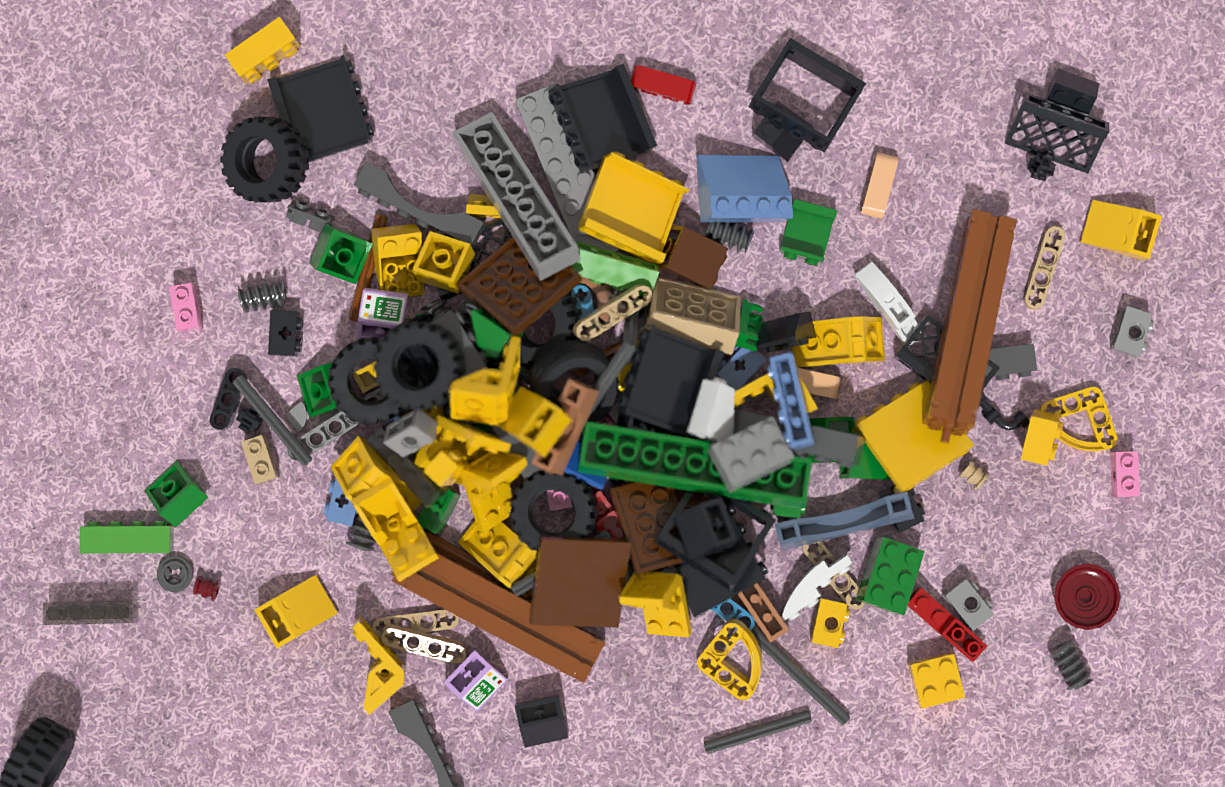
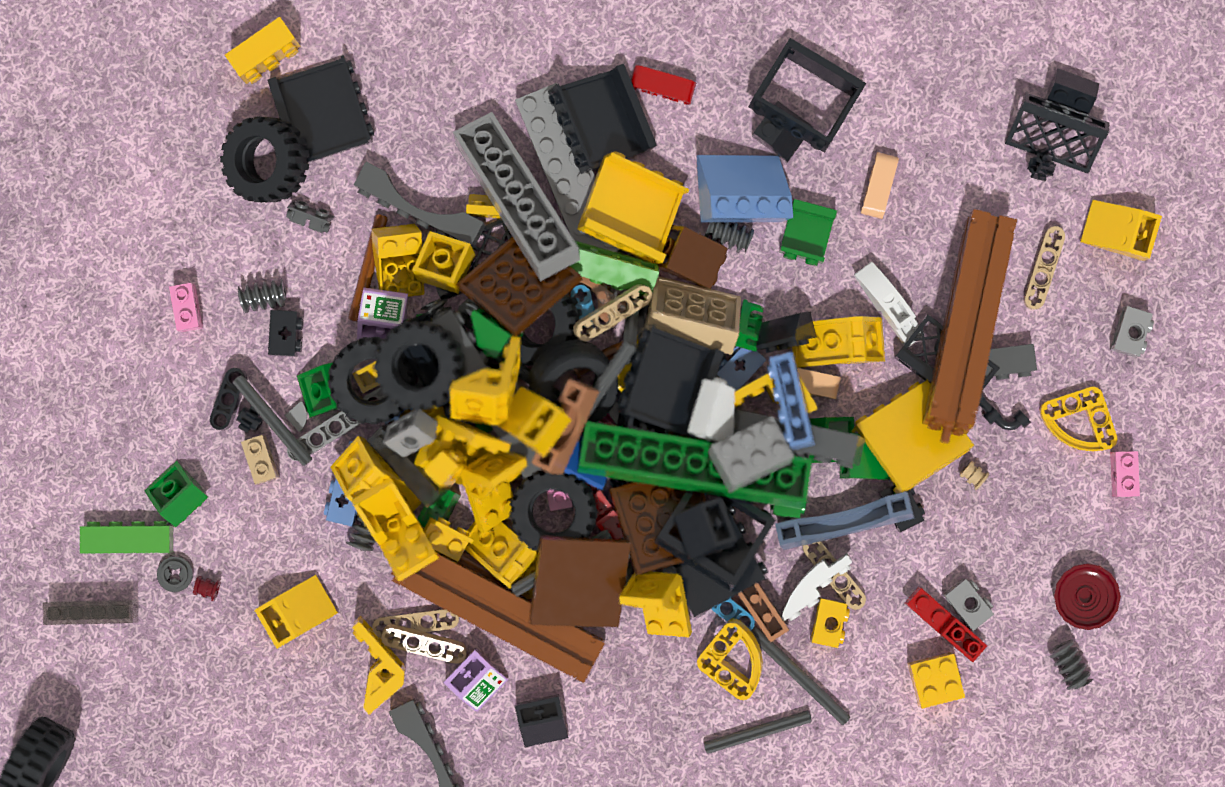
green slope [309,223,373,284] -> none
green brick [856,537,925,616] -> none
yellow brick [1021,409,1064,466] -> none
none -> yellow bracket [424,517,474,562]

